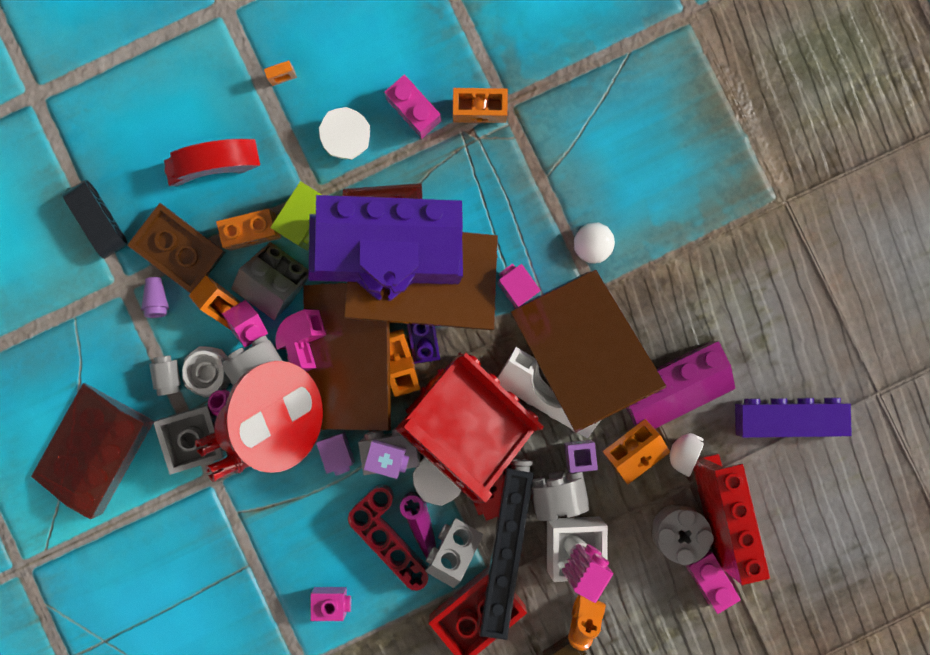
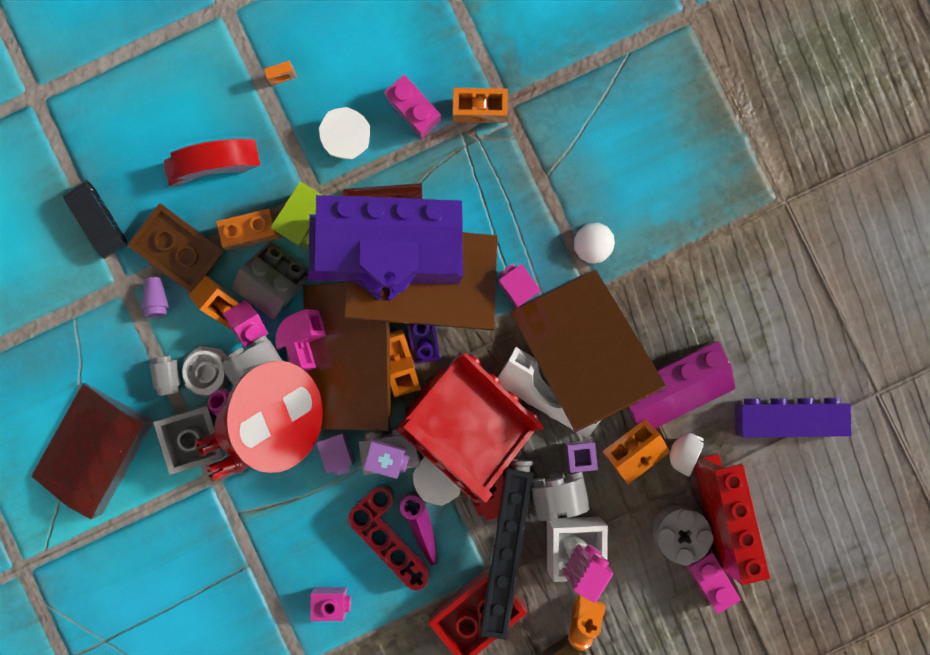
light grey brick [426,518,484,588] -> none

